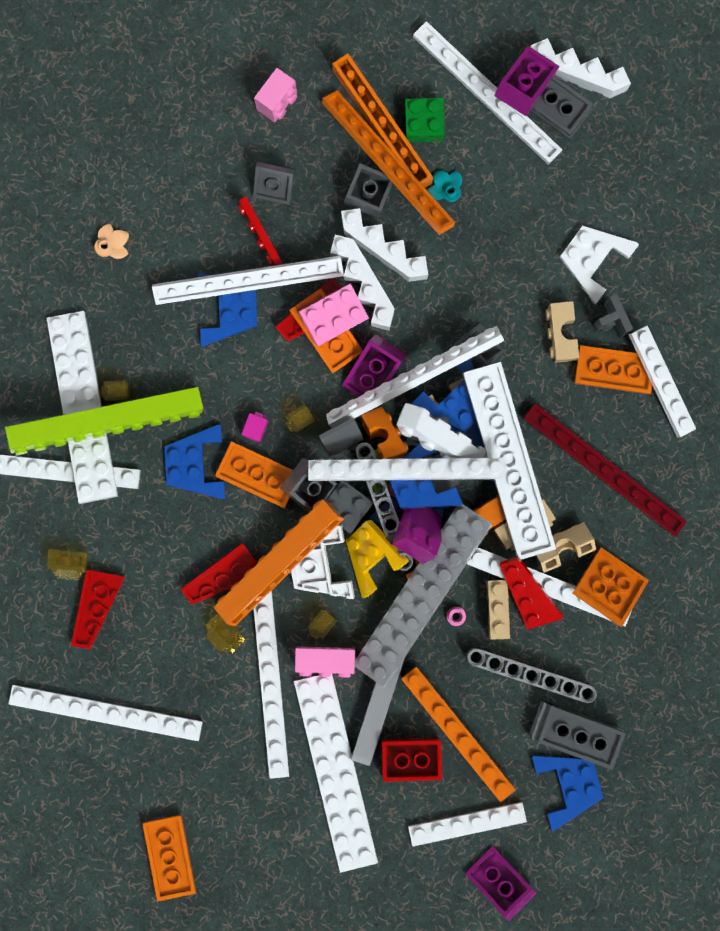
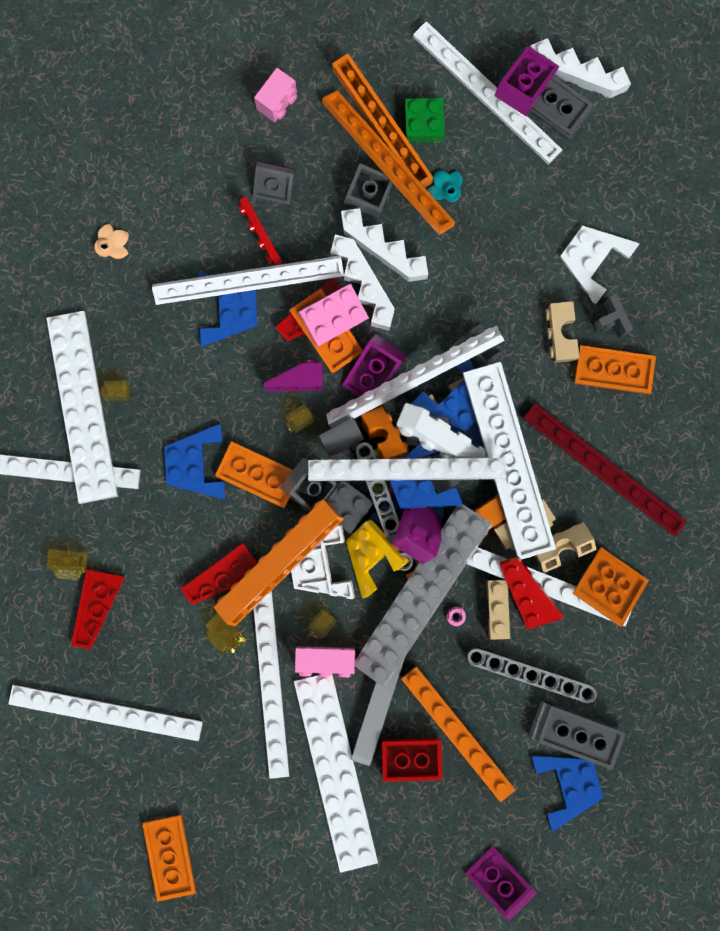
lime brick [5,387,203,455] -> none
dark pink brick [241,412,269,443] -> none
white plate [408,802,527,847] -> none
white plate [629,326,696,438] -> none
none -> magenta slope [264,360,323,392]

